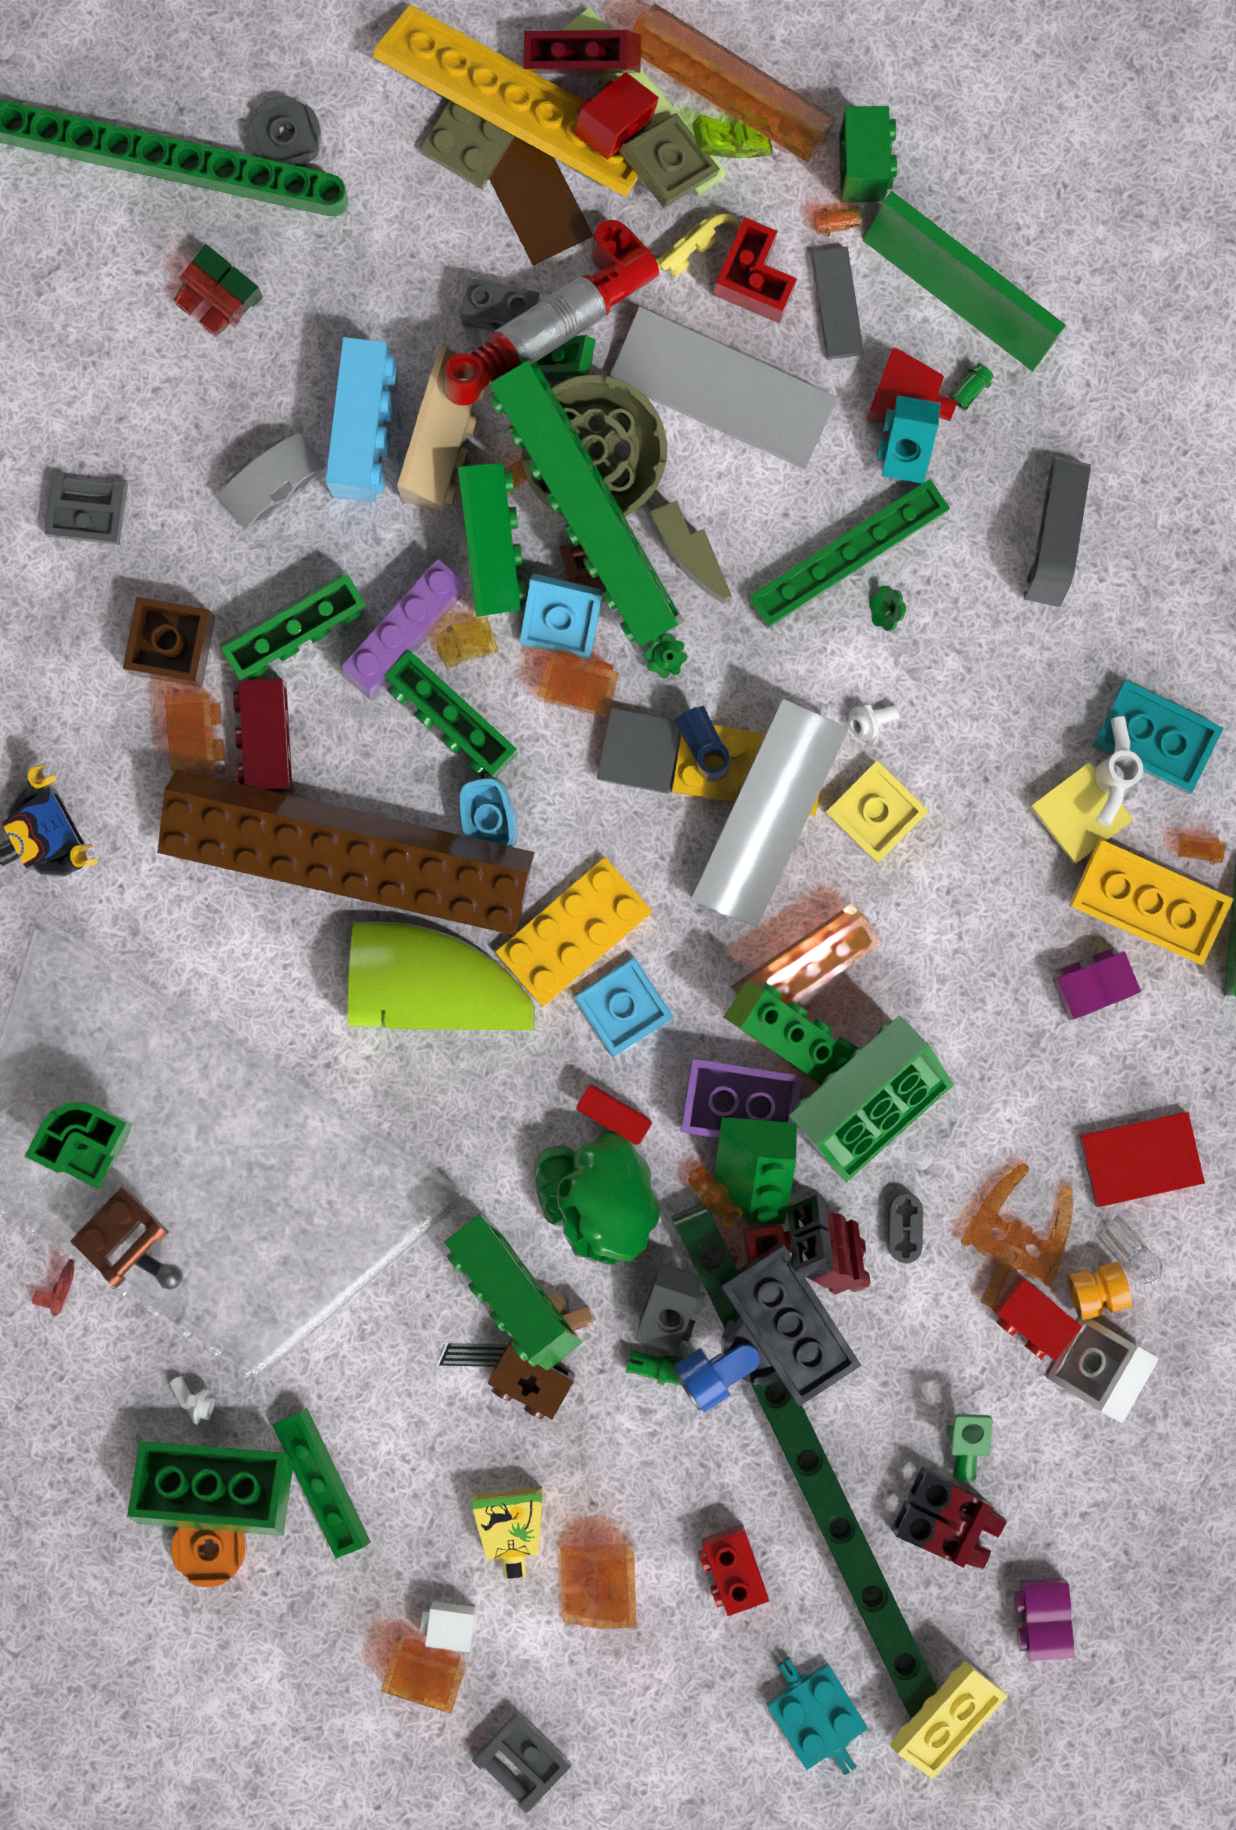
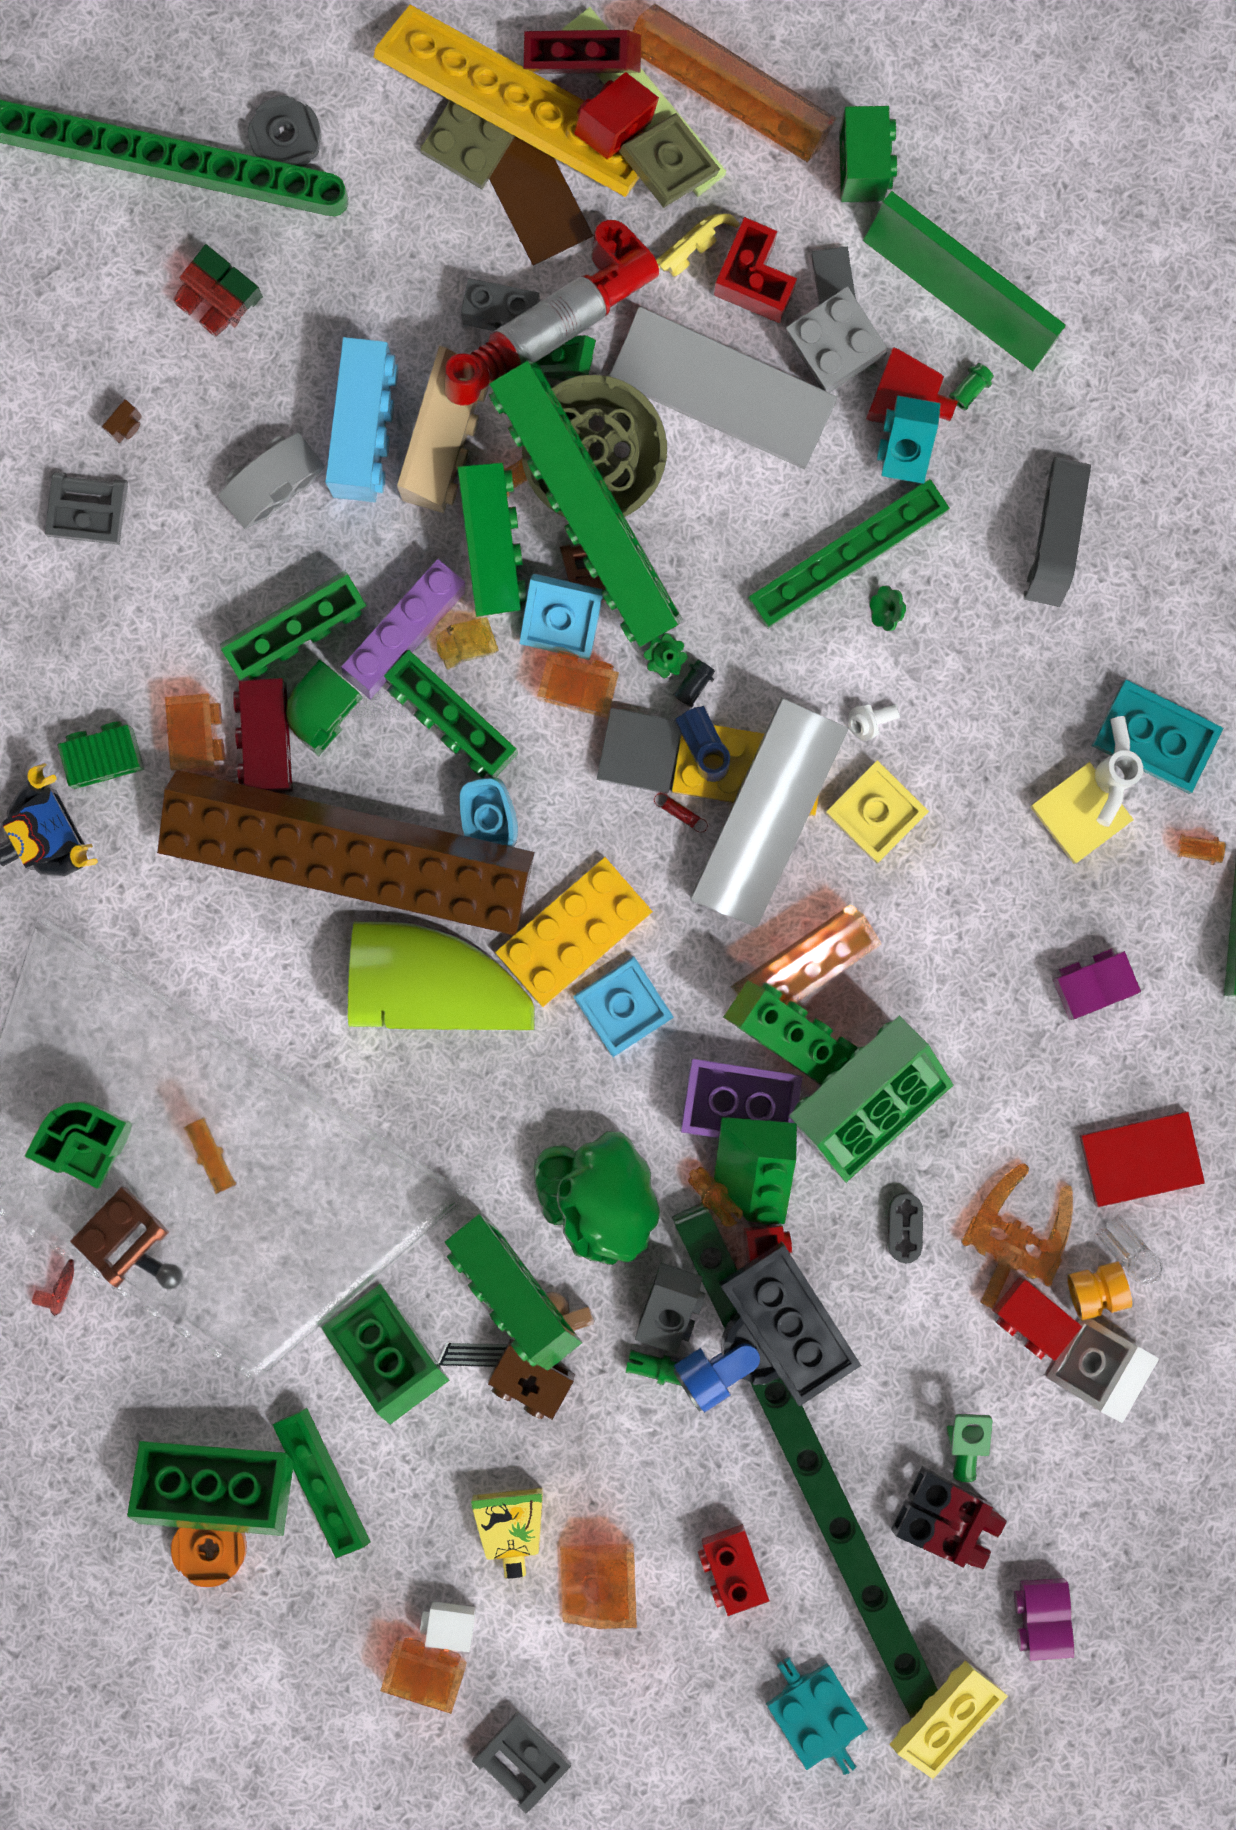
reddish brown brick [123,597,215,688] -> none
white plate [169,1376,215,1425] -> none
red slope [576,1084,652,1145] -> none
olive slope [649,501,732,604] -> none
clear neon green slope [692,114,773,158] -> none
hips [787,1194,871,1295] -> none
clear orange pin [814,205,862,237] -> none
yellow plate [1068,839,1234,966] -> none
none -> green brick [57,721,145,790]
none -> reddish brown plate [102,399,142,444]
none -> clear orange pin [183,1117,237,1194]
none -> green brick [286,660,363,757]
none -> green slope [321,1284,450,1425]
none -> red piece [654,793,708,832]
none -> black pin [673,659,715,708]
none -> light grey brick [786,286,887,393]

